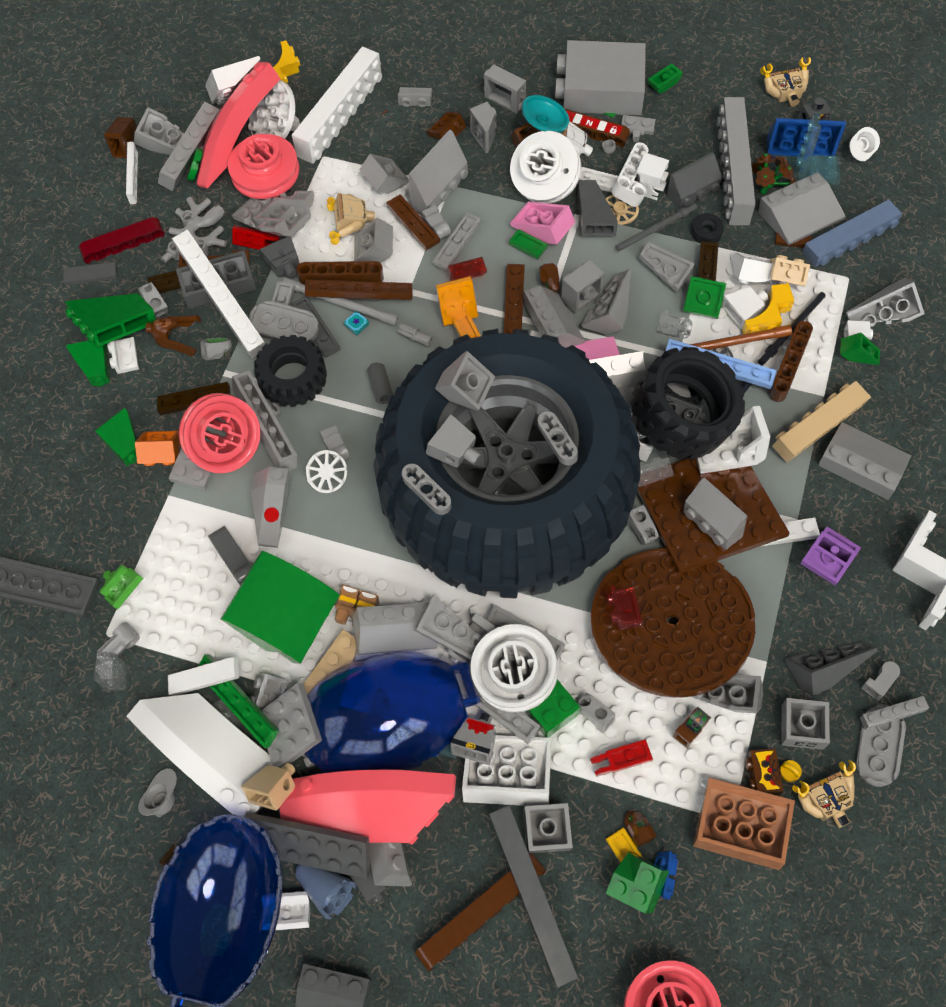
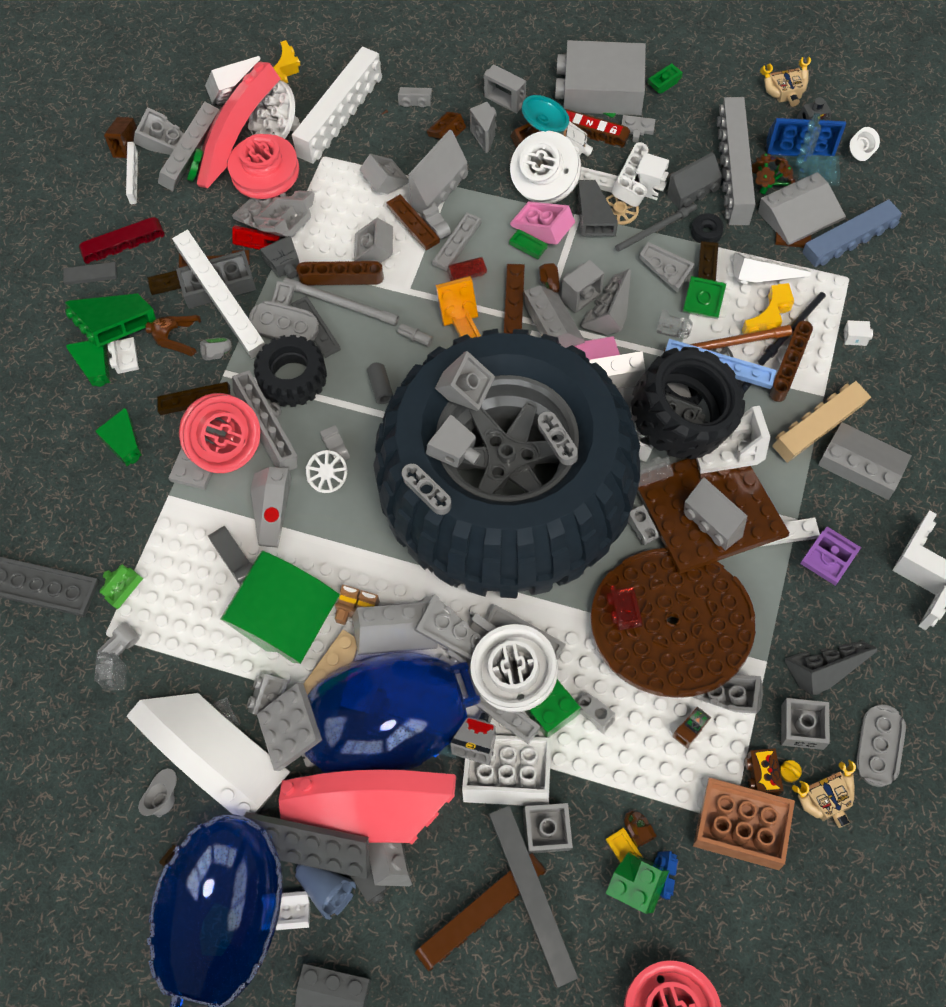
orange slope [135,430,180,466] -> none
light grey leg [138,282,168,318] -> none
light grey plant [161,197,227,263] -> none
white tile [168,657,239,696] -> none
green tile [198,654,279,748] -> none
tan torso [241,762,295,810] -> none
reddish brown plate [305,279,413,300] -> none
tan torso [326,193,375,245] -> none
teal tile [344,311,369,335] -> none
red hinge [590,739,653,777] -> none
light grey hinge [602,140,616,155] -> none
white torso [721,287,768,330] -> none
tan bracket [770,255,810,286] -> none
green slope [840,332,880,365] -> none
light grey wedge [846,278,925,327] -> none
light grey piece [860,696,929,730] -> none
light grey leg [861,661,900,701] -> none

